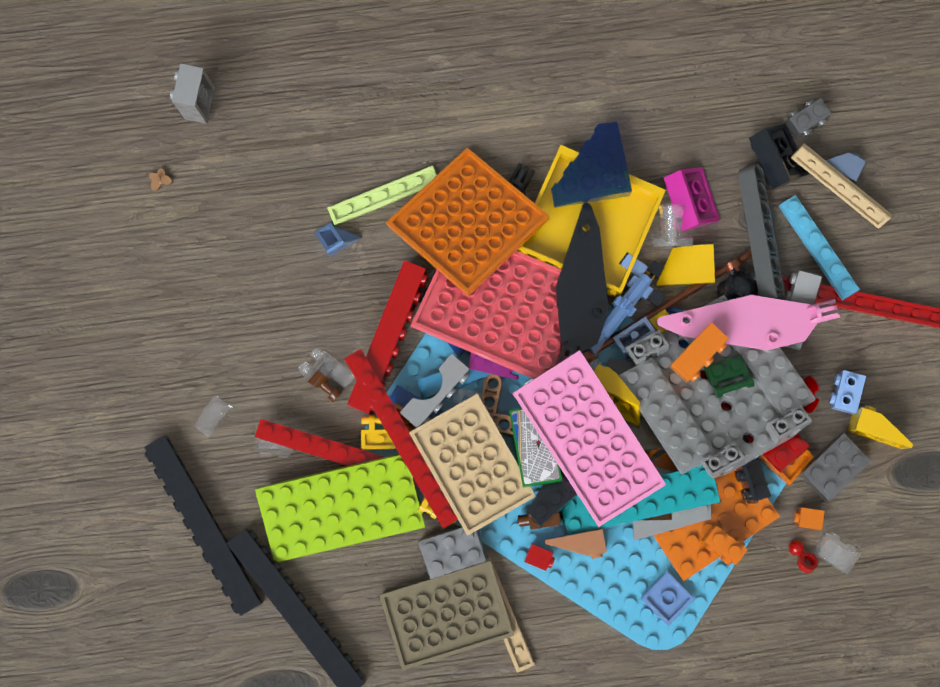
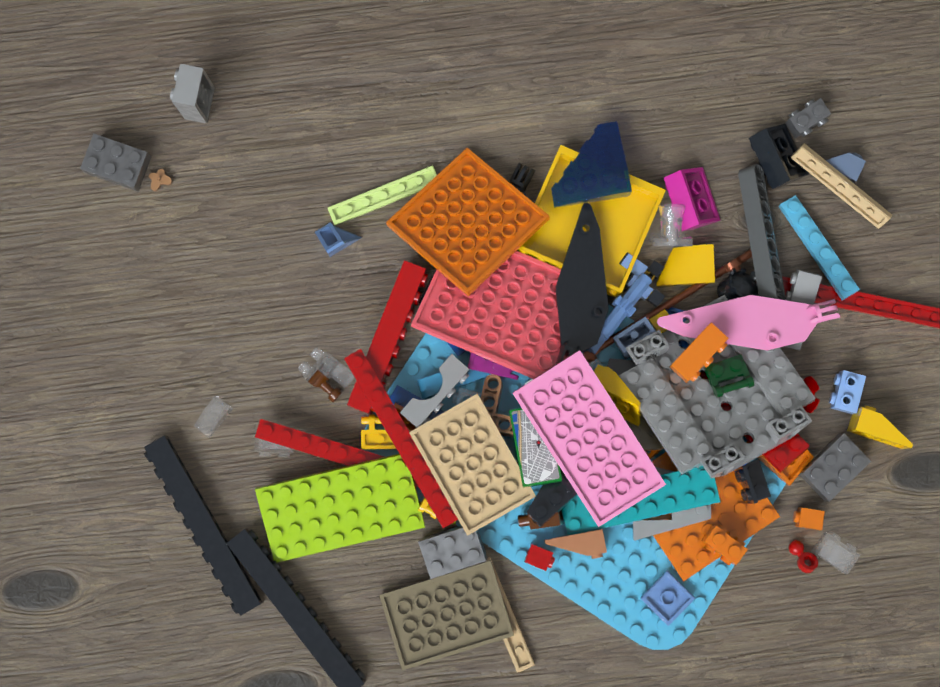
none -> flat silver brick [80,133,151,192]

